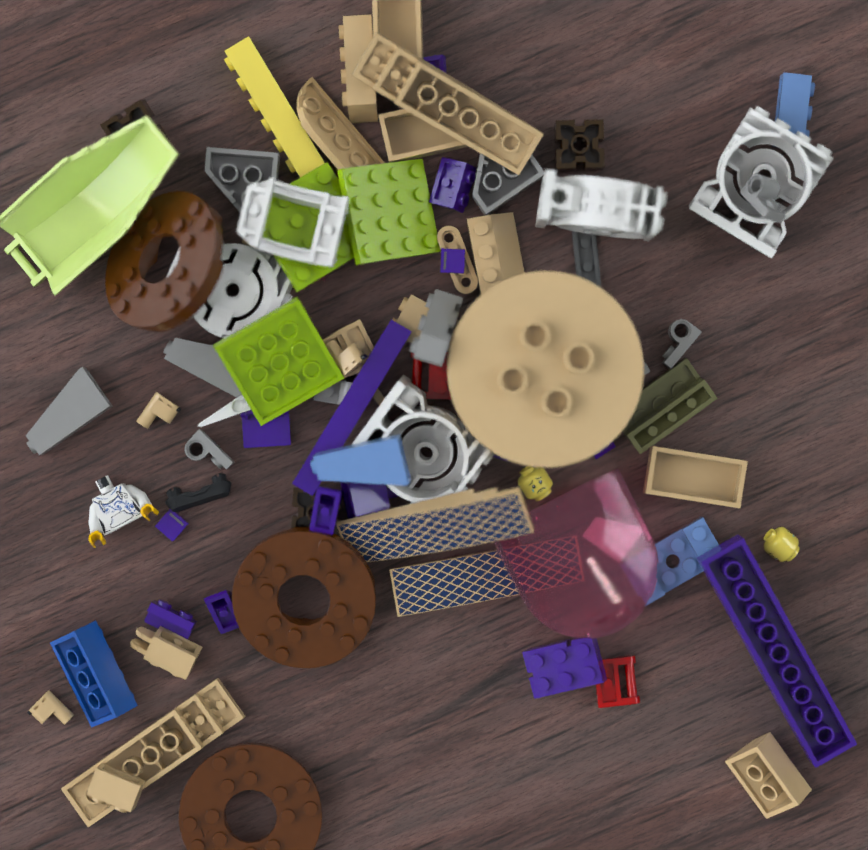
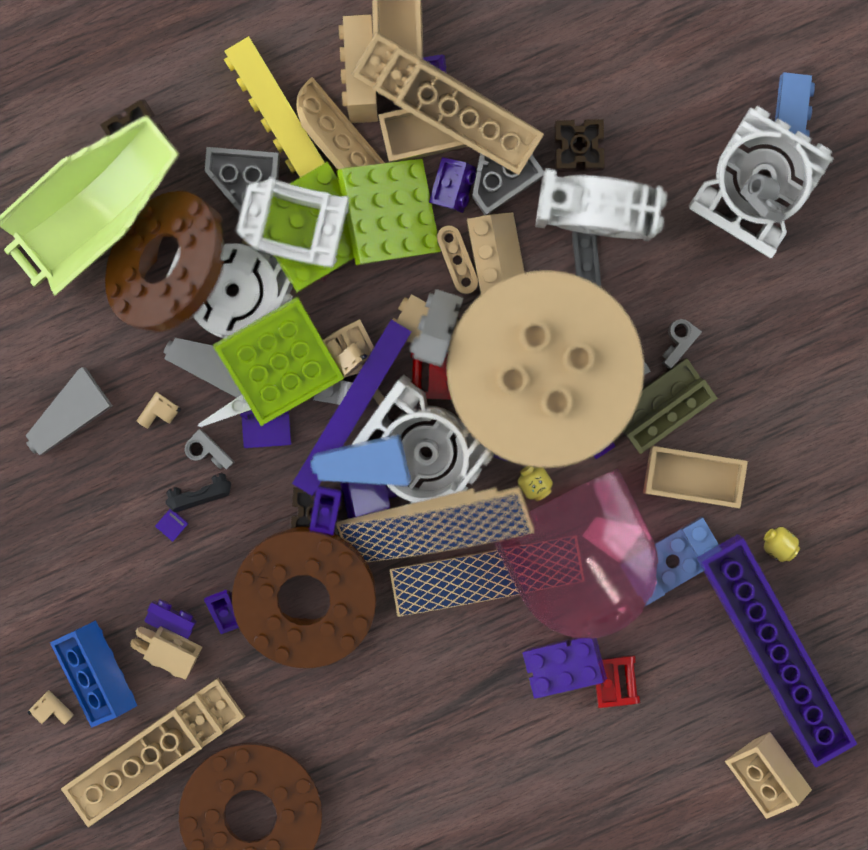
tan brick [86,763,146,813] -> none
white torso [88,475,159,548] -> none
dark purple tile [440,248,465,274] -> none

